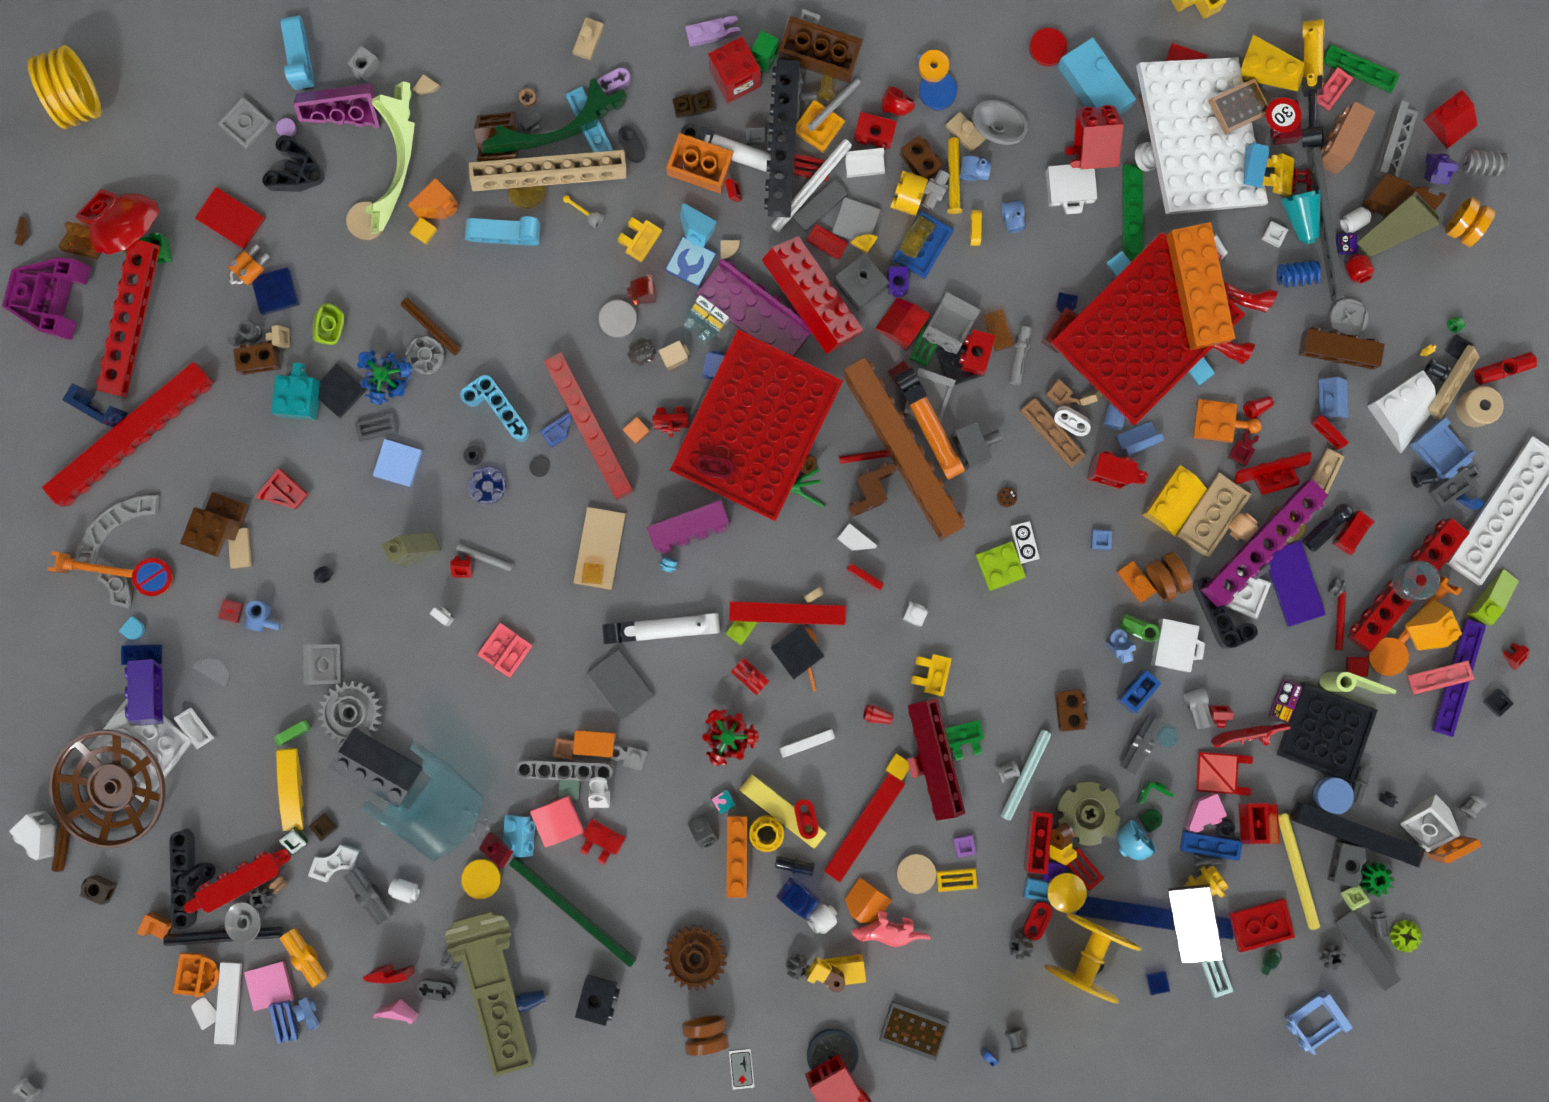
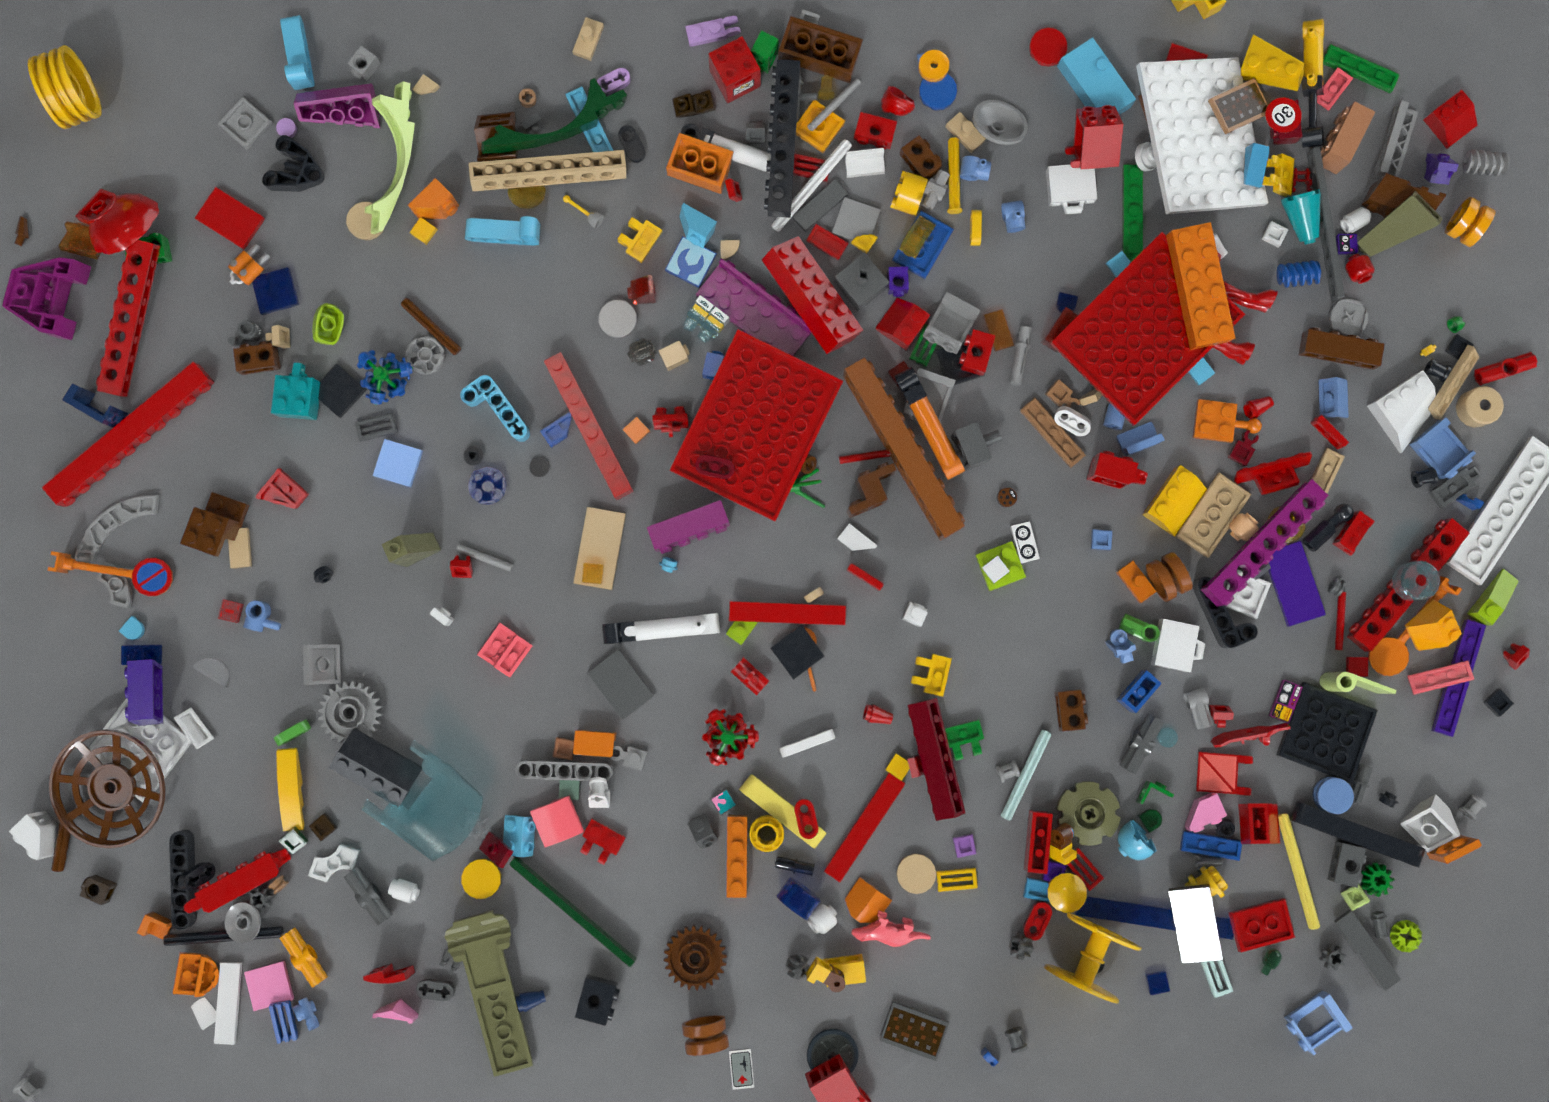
none -> white tile [982,556,1009,583]

